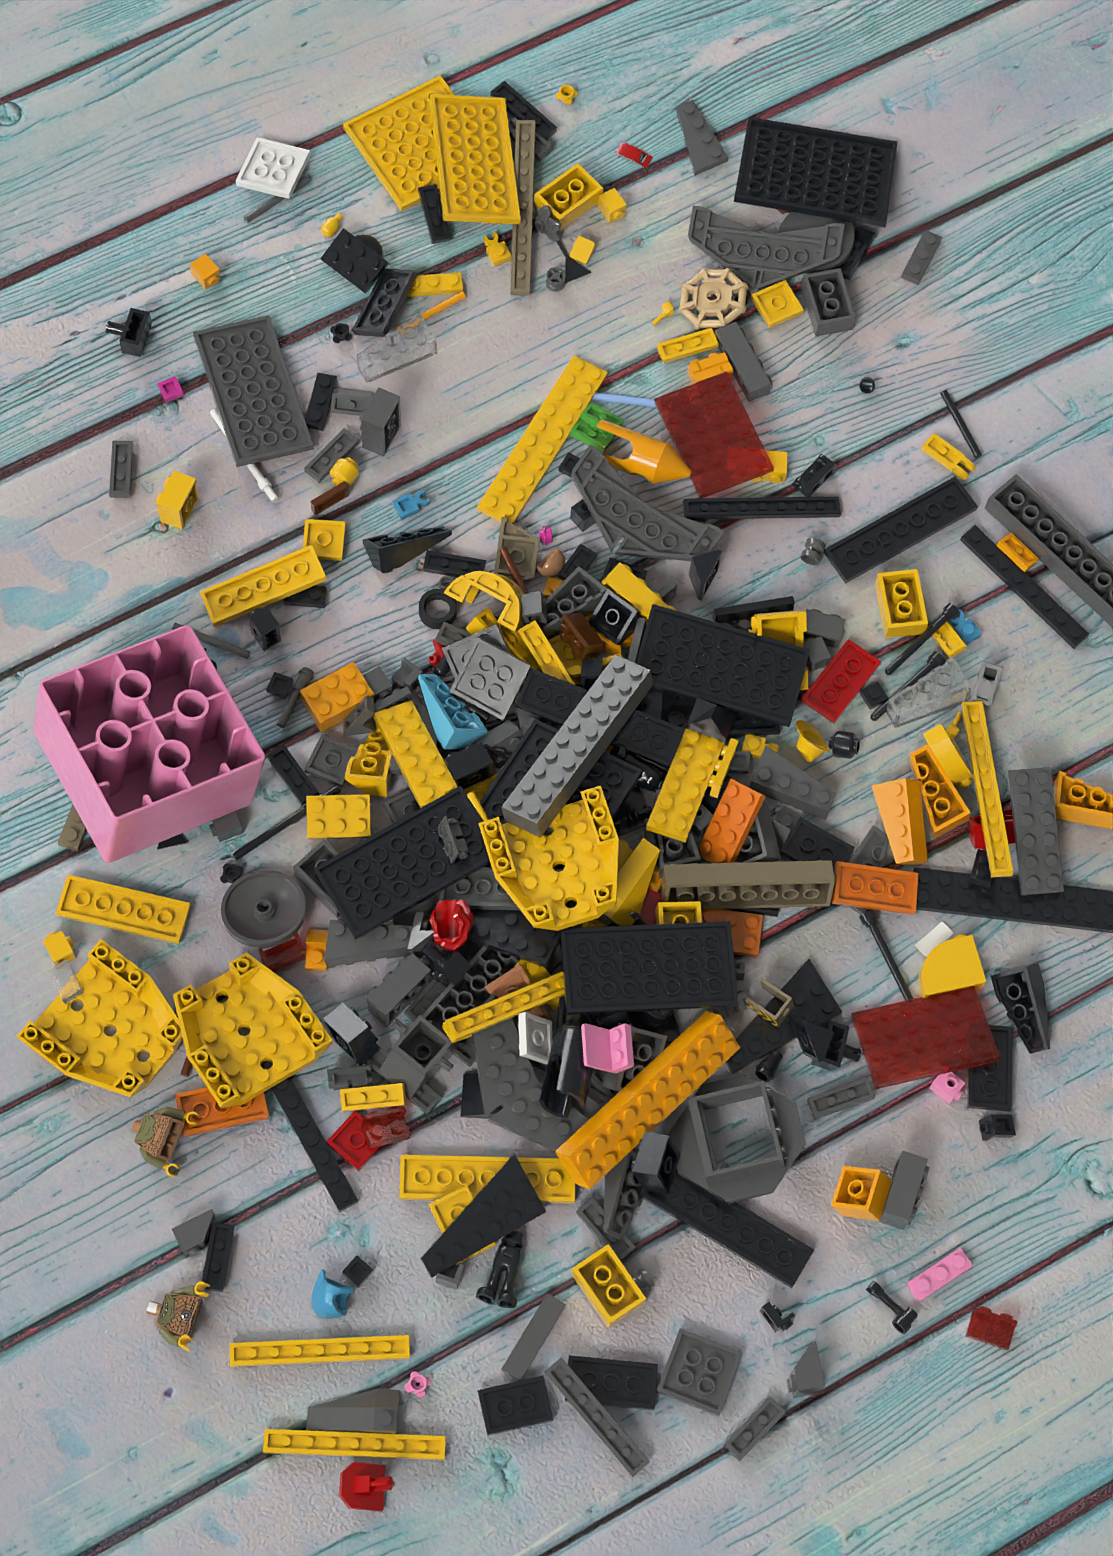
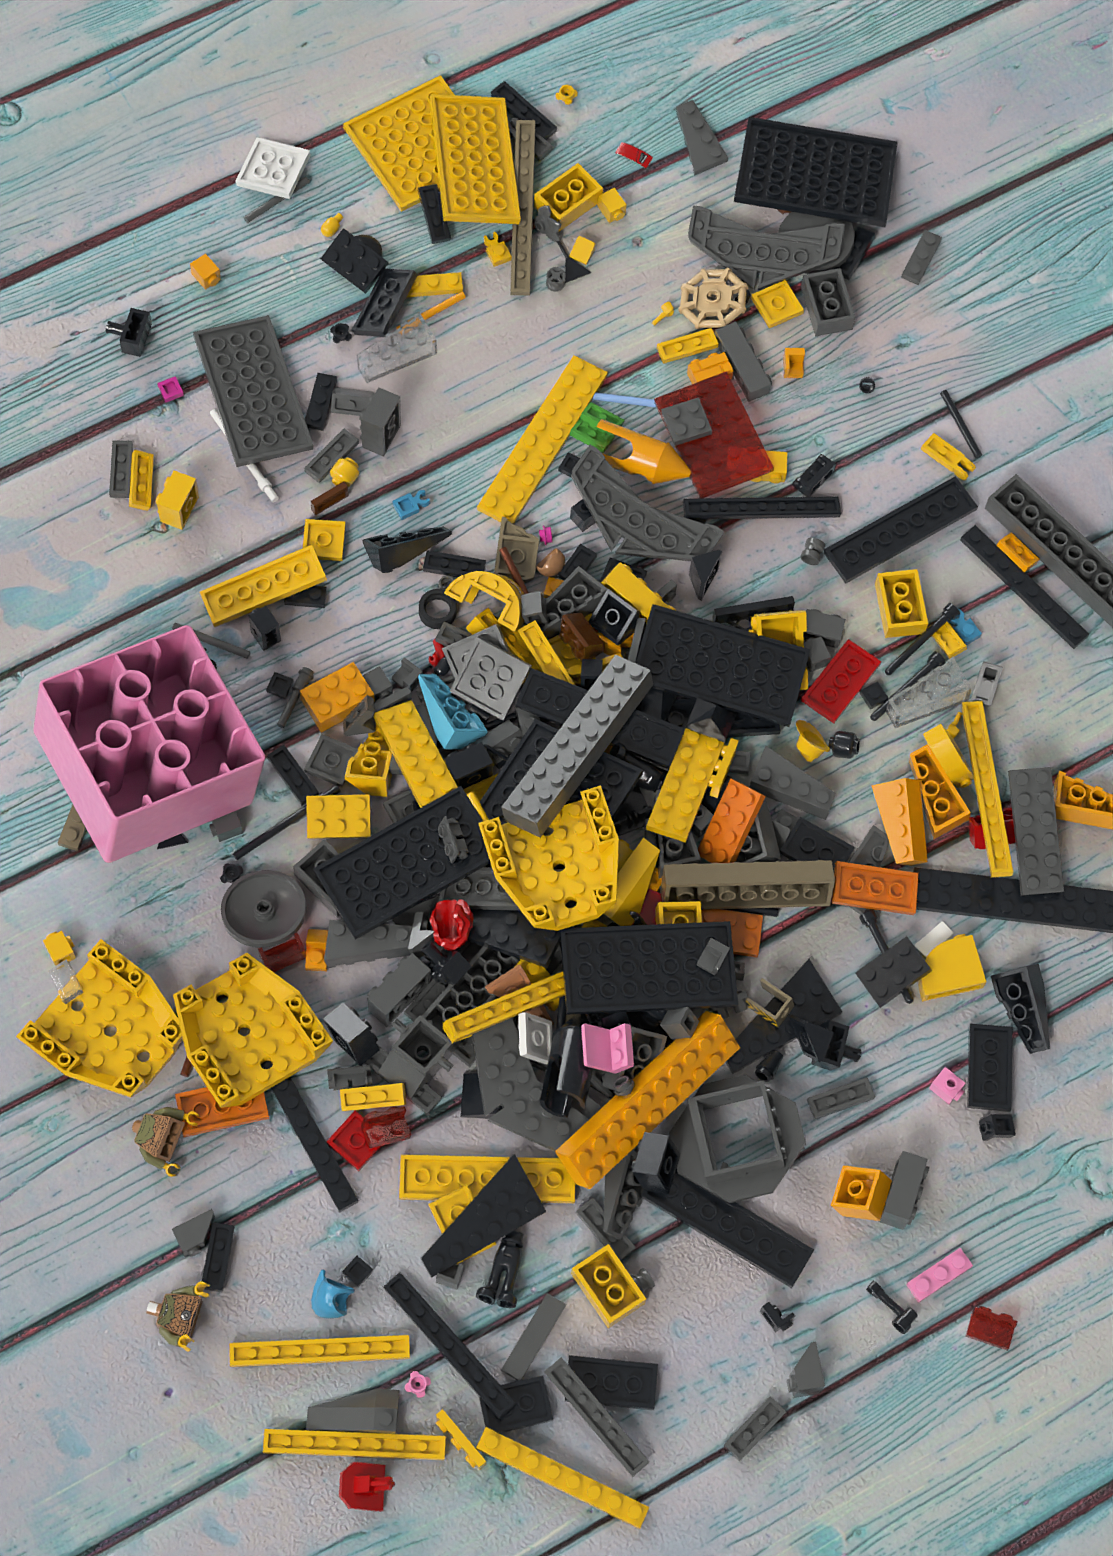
yellow plate [55,874,191,945] -> none
dark grey plate [656,1328,742,1417] -> none
yellow plate [742,734,779,759] -> none
clear red plate [851,986,1000,1089] -> none
black plate [969,849,992,888] -> none
none -> yellow plate [129,450,154,511]
none -> black tile [383,1273,517,1420]
none -> yellow plate [436,1409,487,1470]
none -> yellow plate [476,1427,649,1529]
none -> dark grey plate [613,1076,634,1096]
none -> dark grey brick [660,1007,699,1039]
none -> dark grey plate [661,397,712,446]
none -> dark grey panel [697,938,730,975]
none -> light orange panel [783,348,805,378]
none -> black plate [855,936,932,1008]

